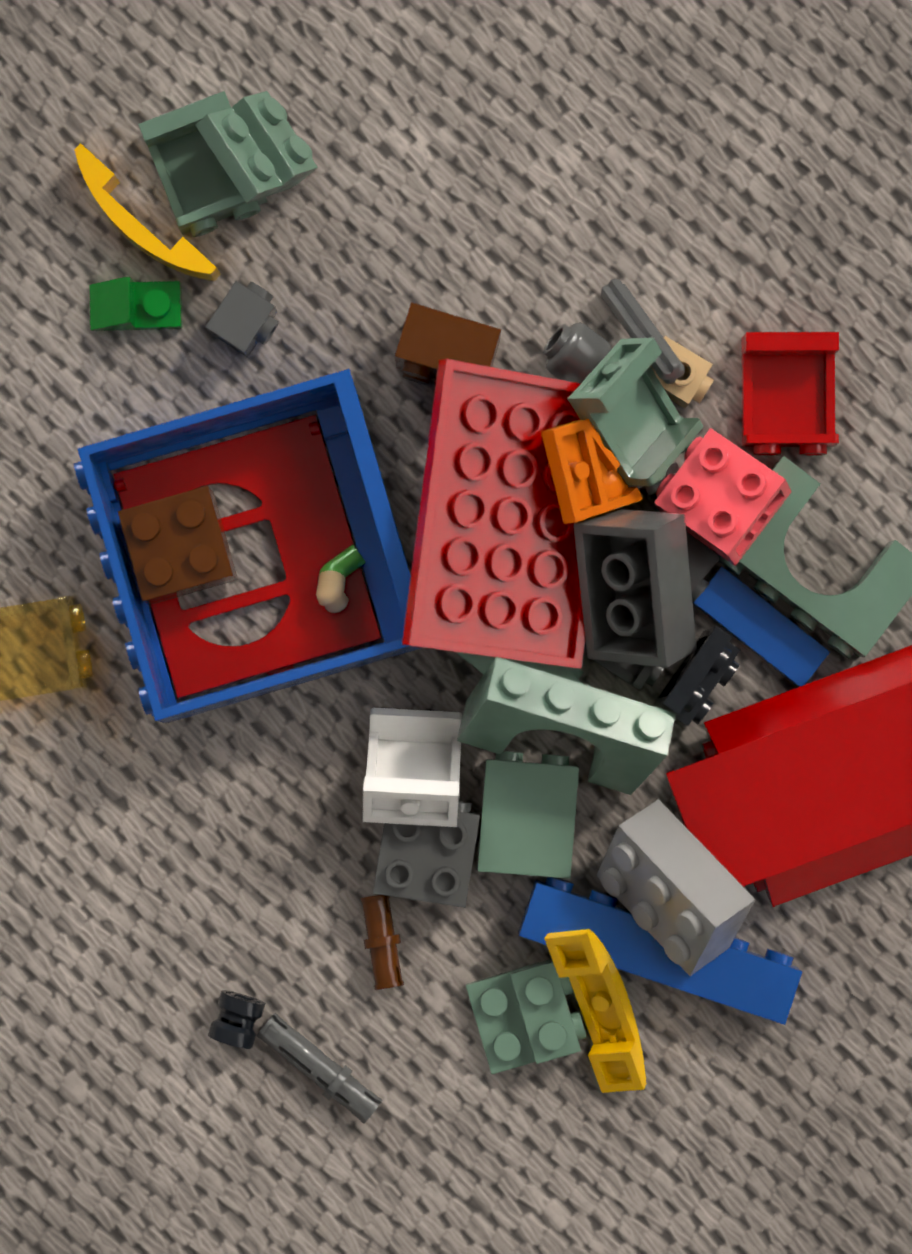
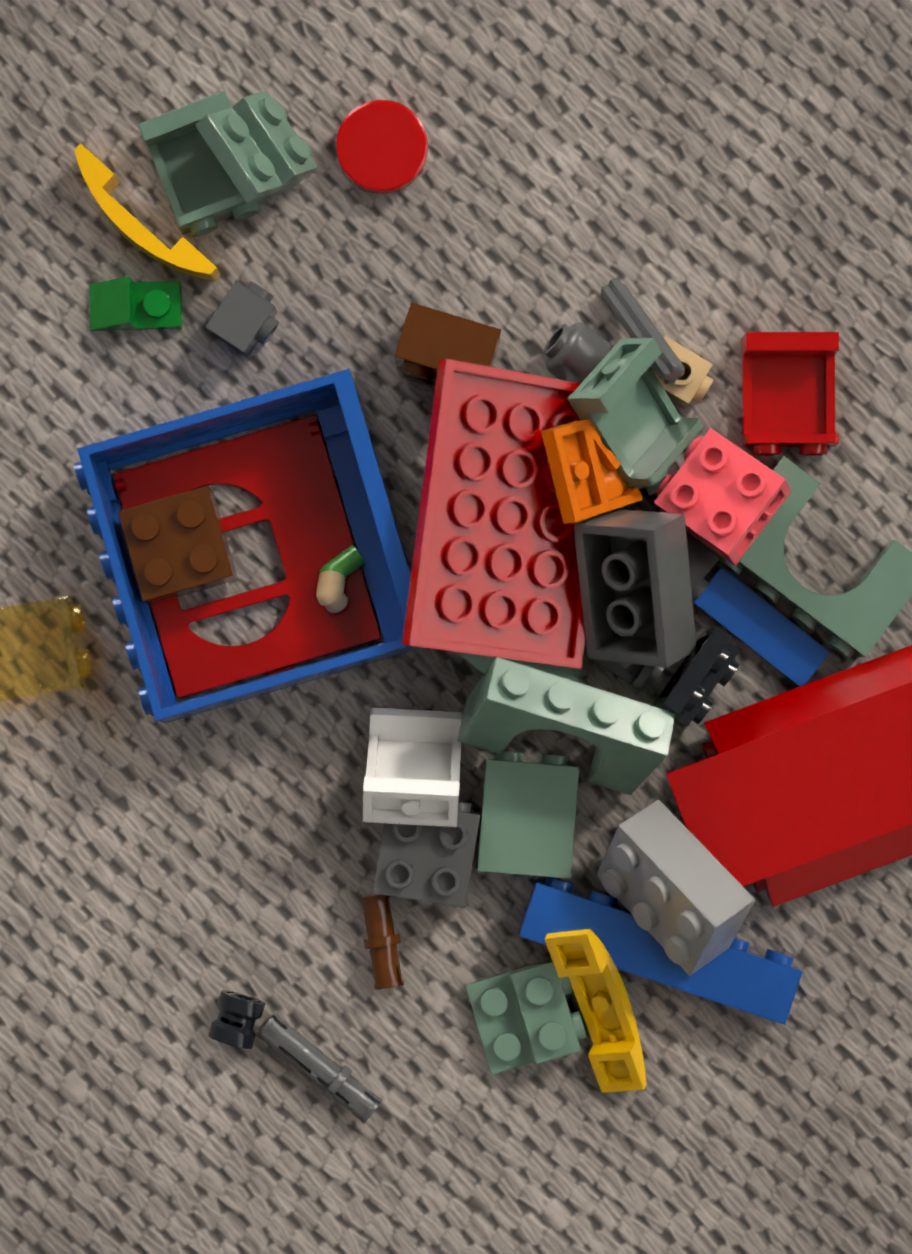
none -> red tile [336,100,428,194]

